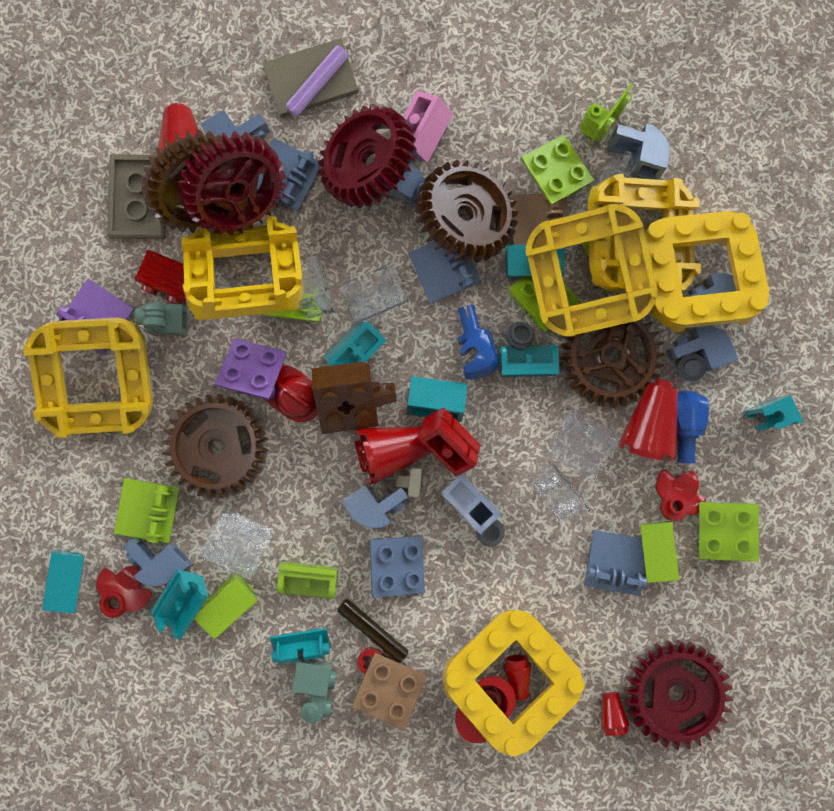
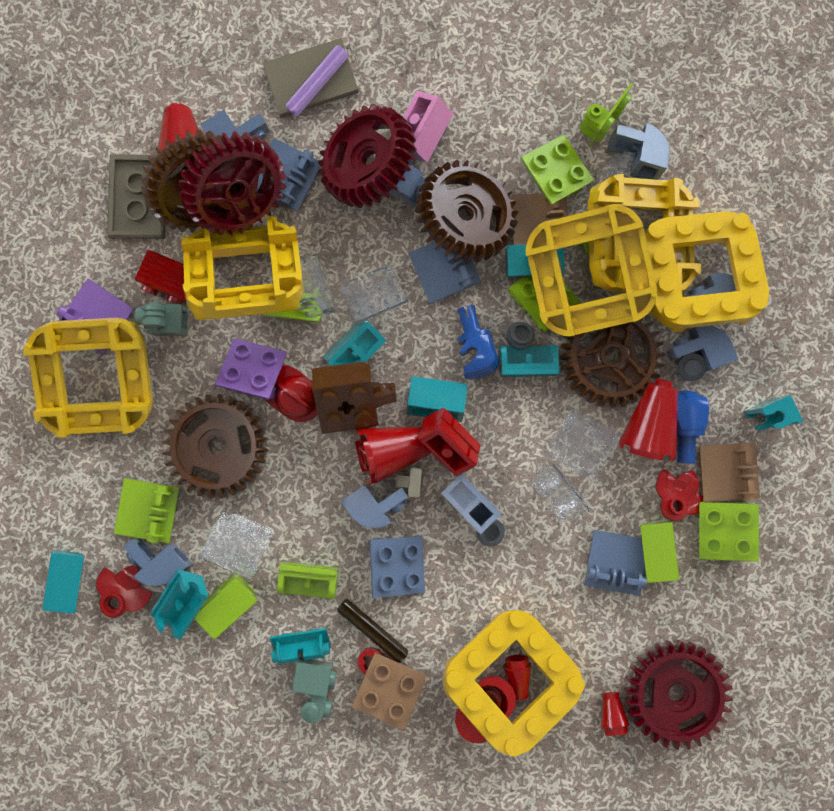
none -> medium nougat hinge [699,442,760,502]

